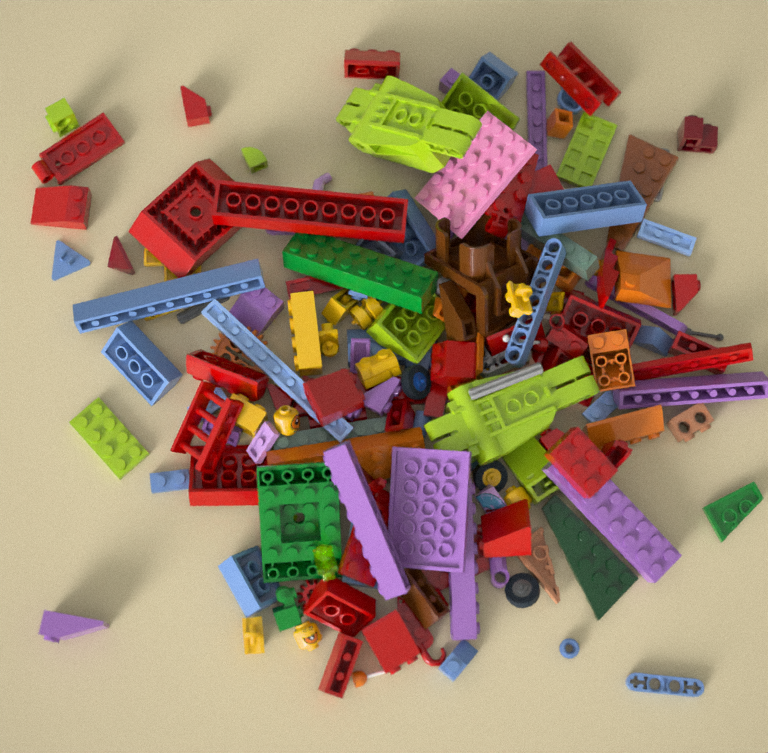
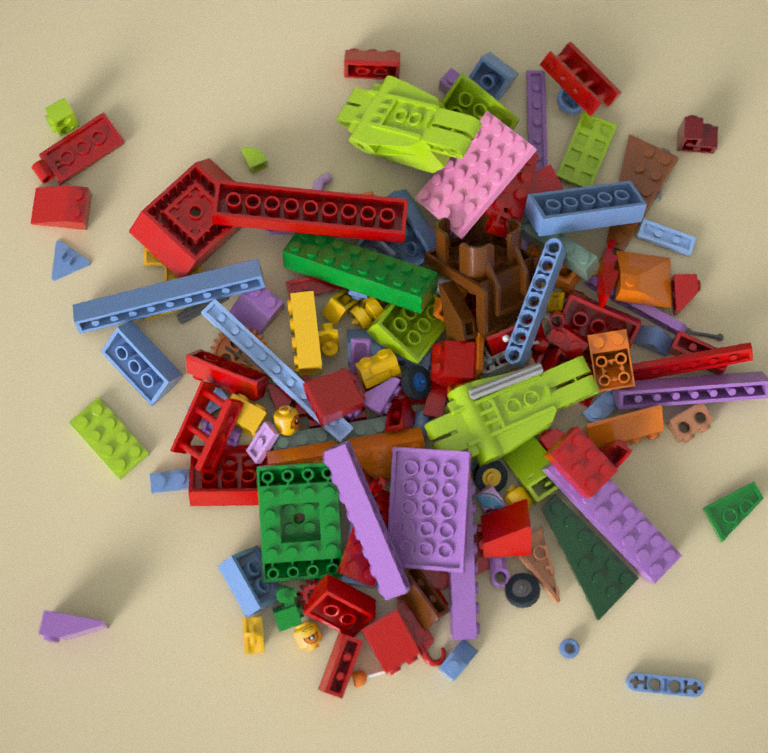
dark red slope [107,236,136,275] -> none
red slope [180,86,212,127] -> none
clear neon green hips [312,545,338,581] -> none
yellow hips [505,281,533,318] -> none
orange brick [546,108,573,139] -> none

